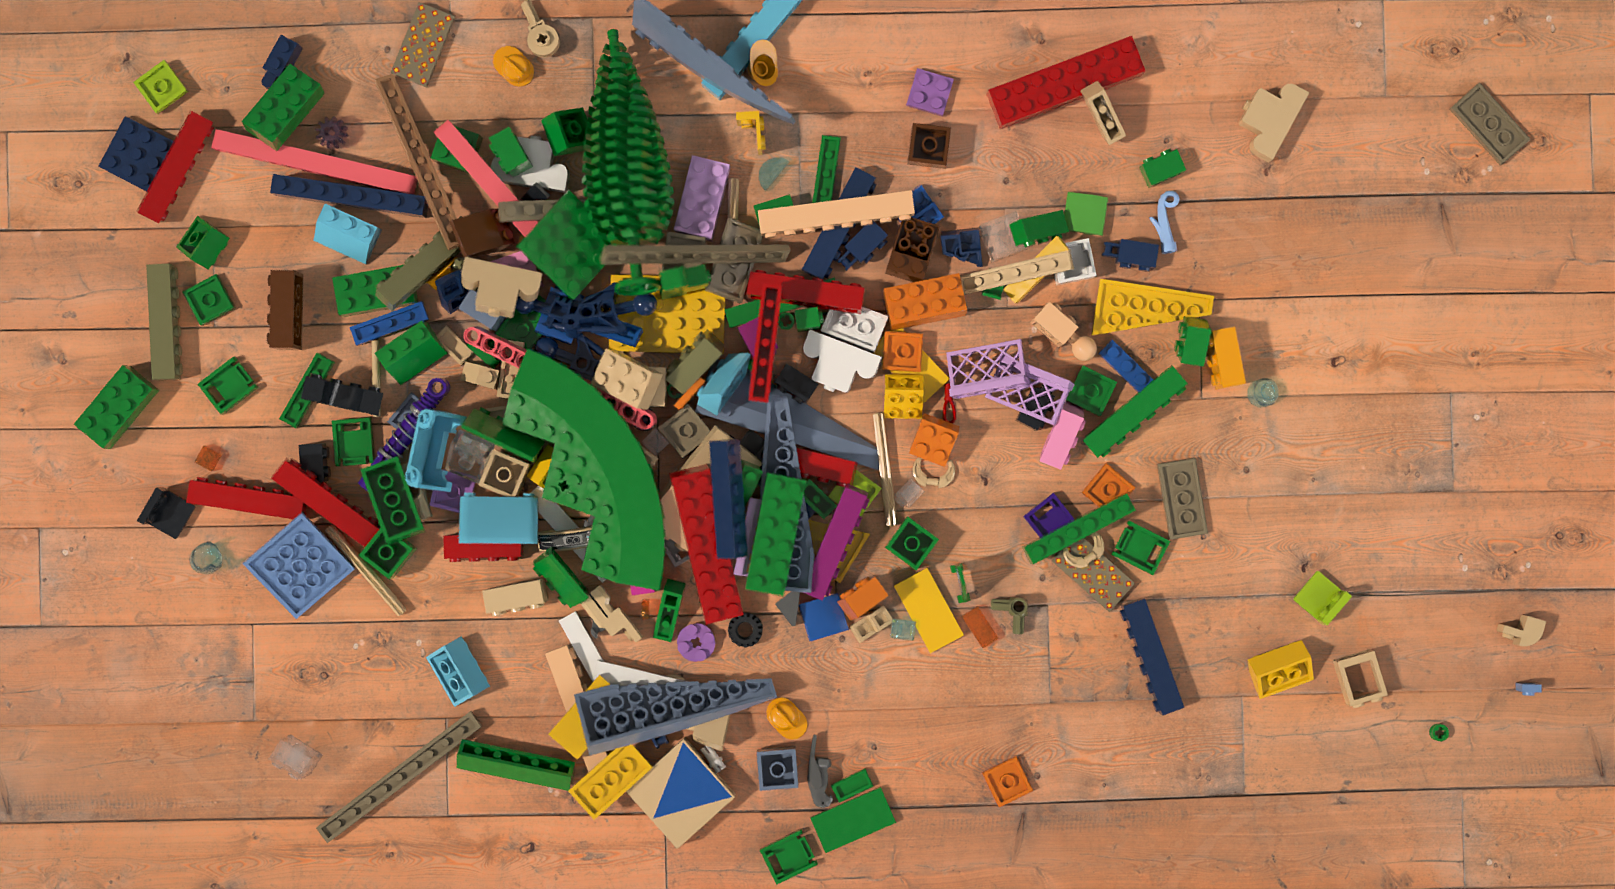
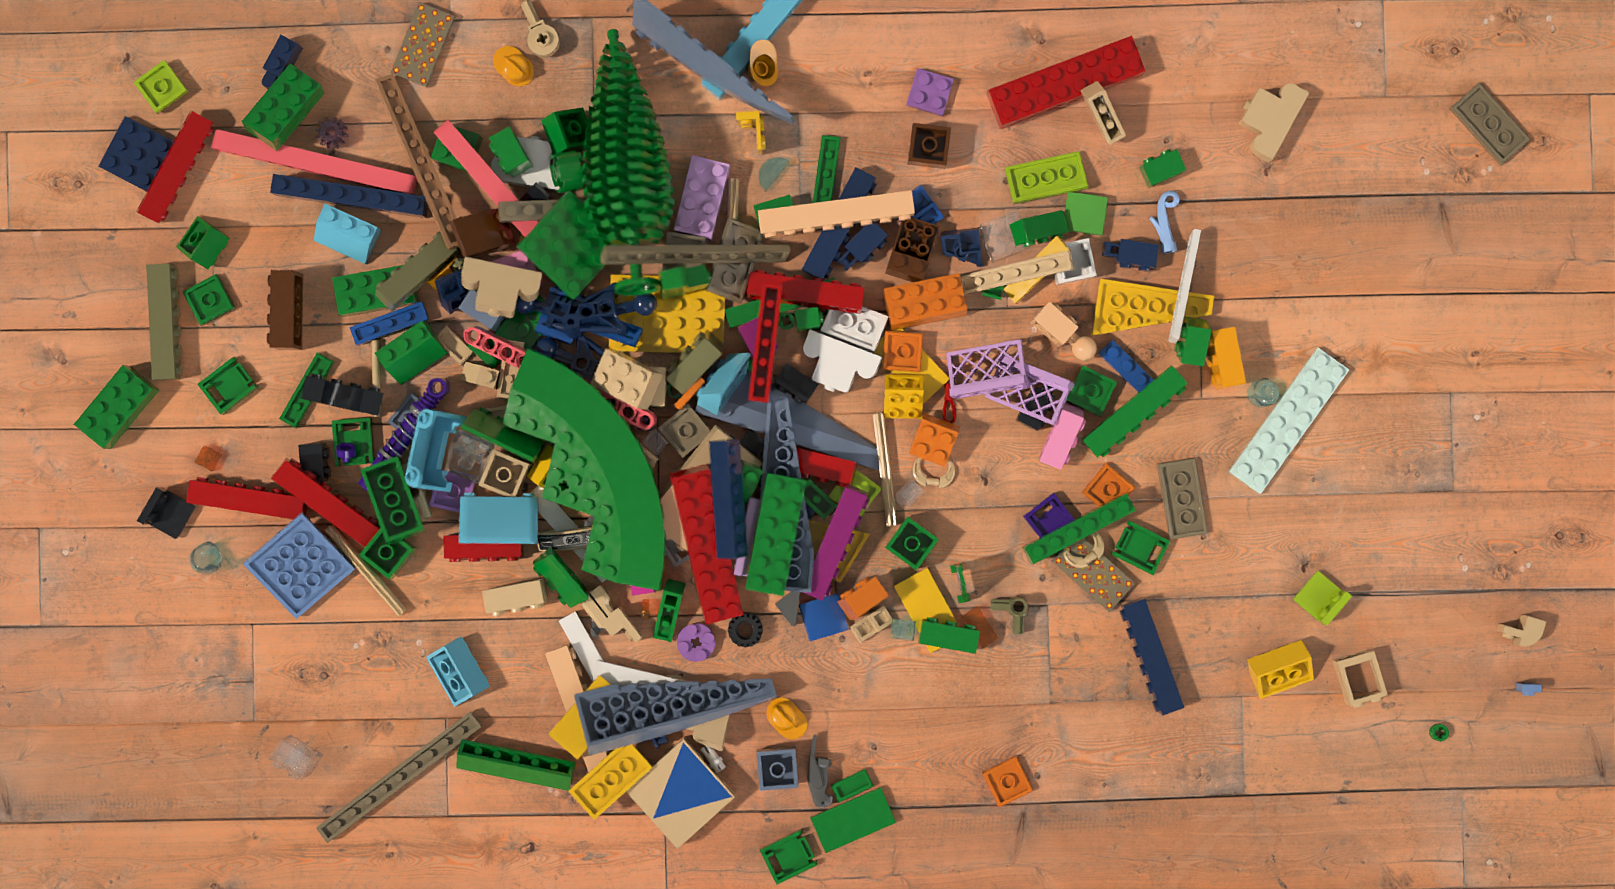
none -> dark purple tile [336,443,356,462]
none -> green brick [549,150,585,193]
none -> green brick [918,617,980,654]
none -> lime tile [1005,151,1088,205]
none -> white tile [1168,229,1201,344]
none -> light aqua plate [1228,348,1349,494]

